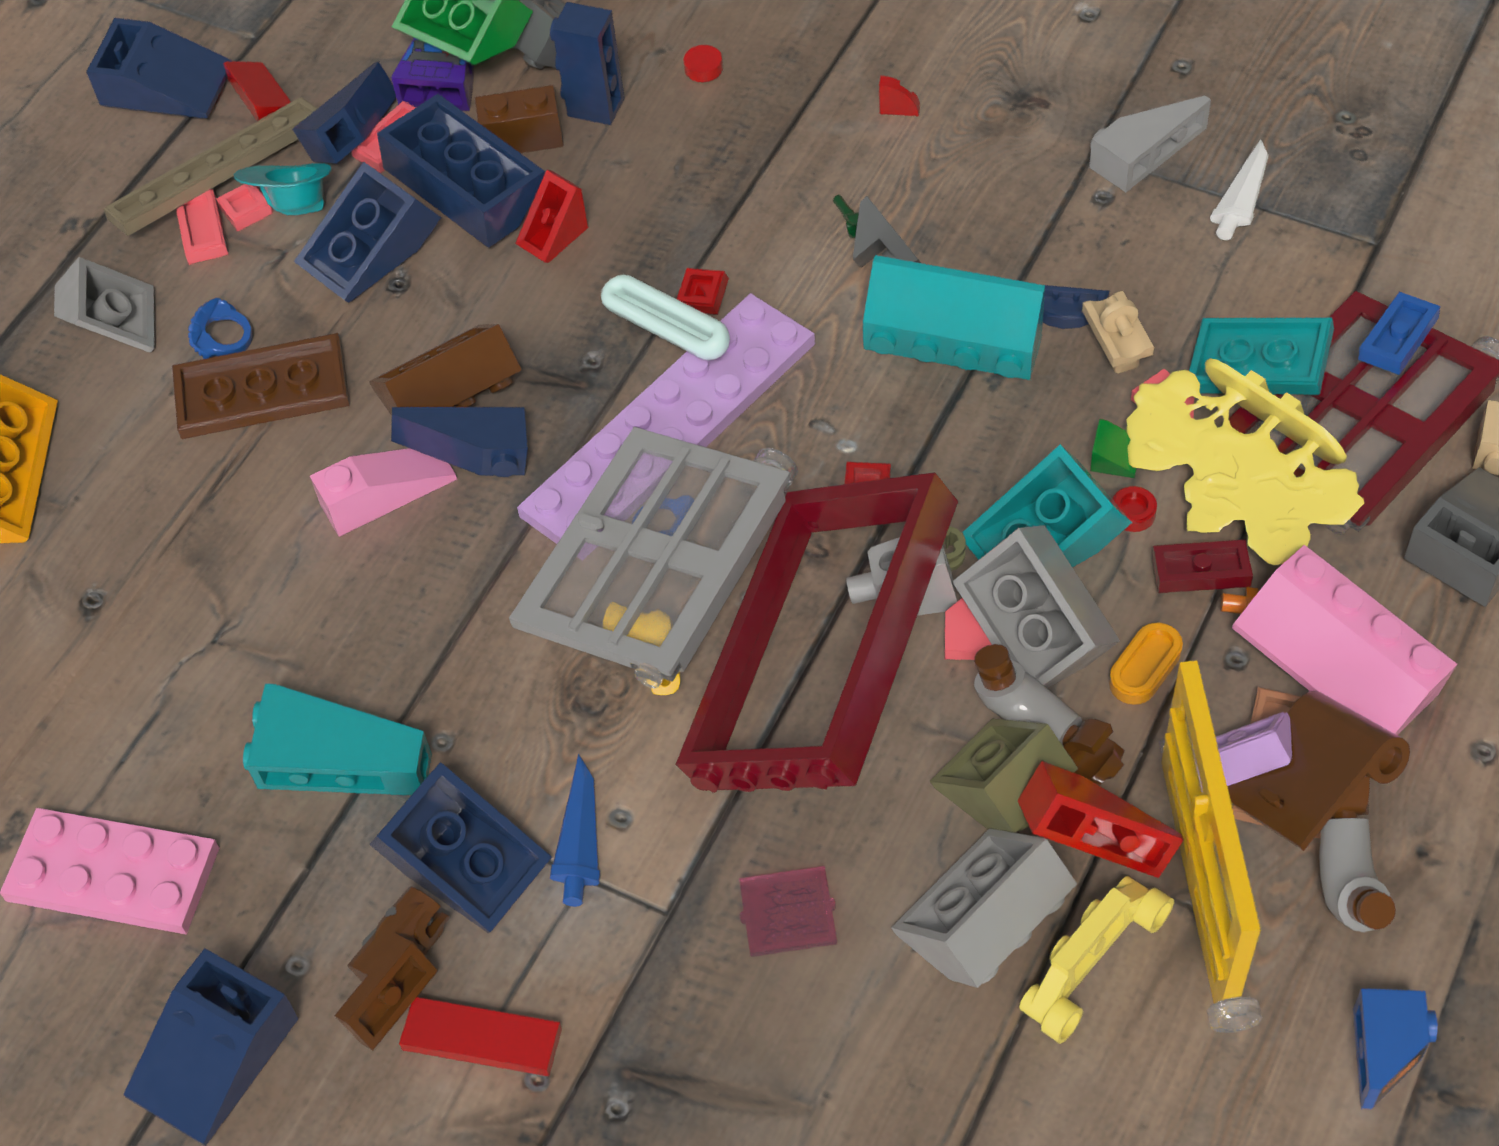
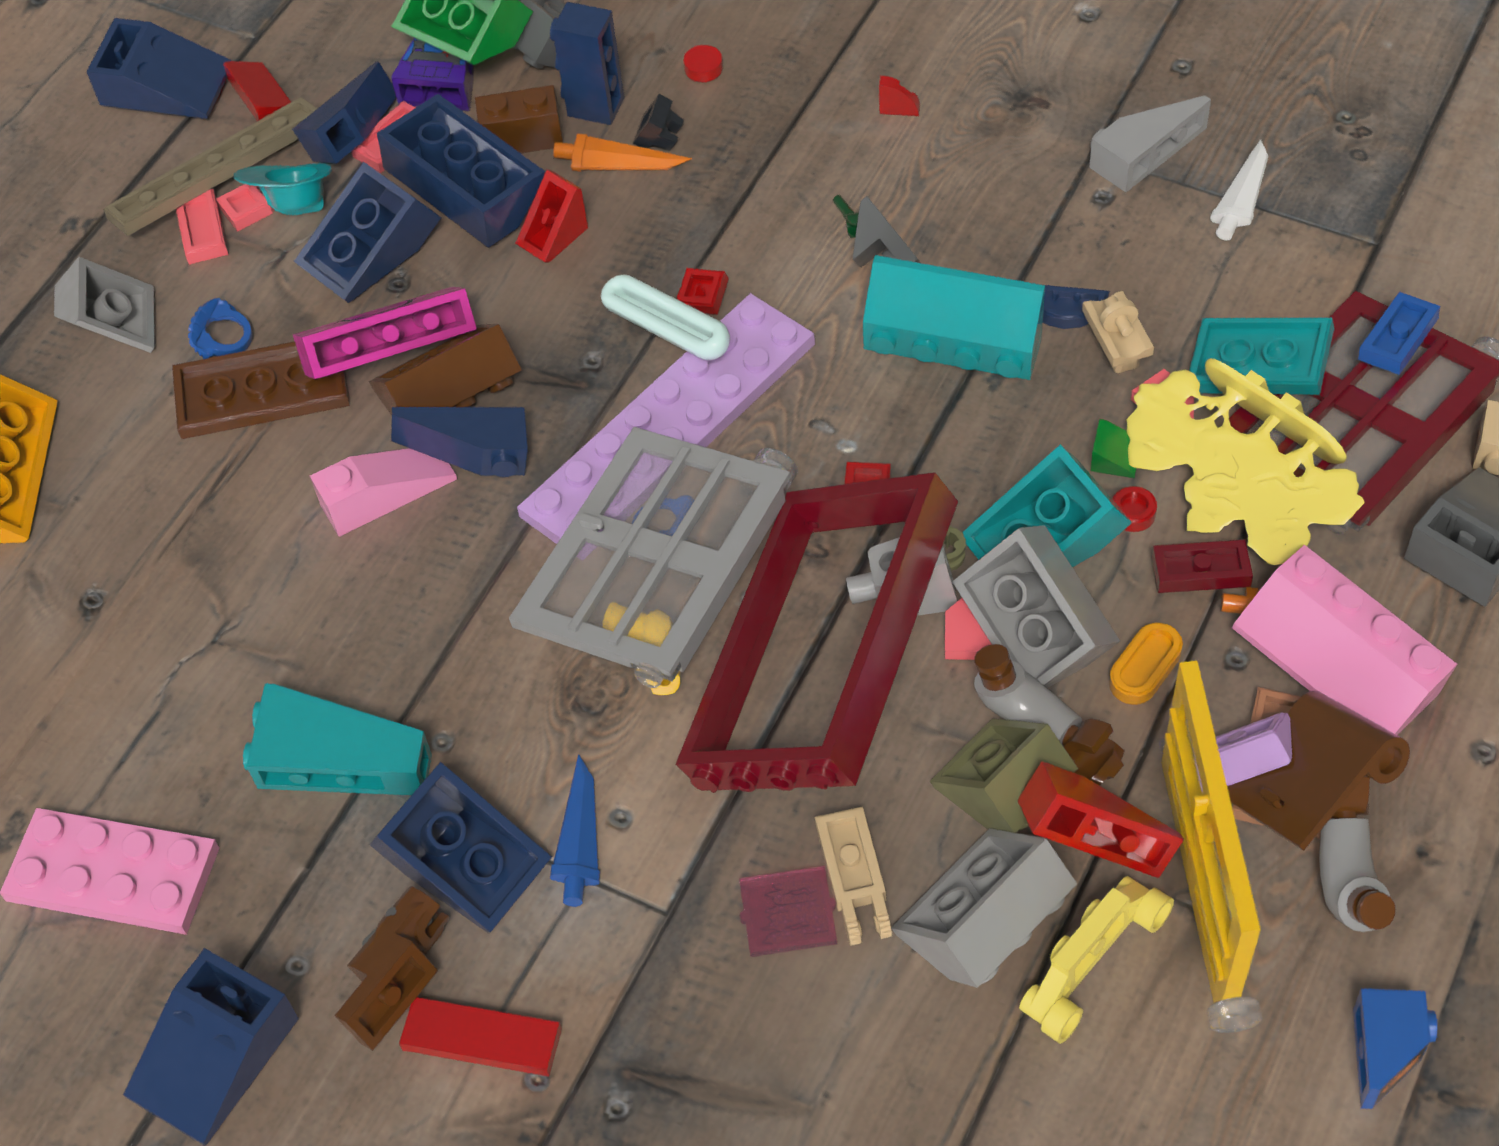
none -> dark pink brick [293,286,477,379]
none -> orange bar [553,133,692,172]
none -> black tile [633,94,684,151]
none -> tan hinge [815,807,892,946]

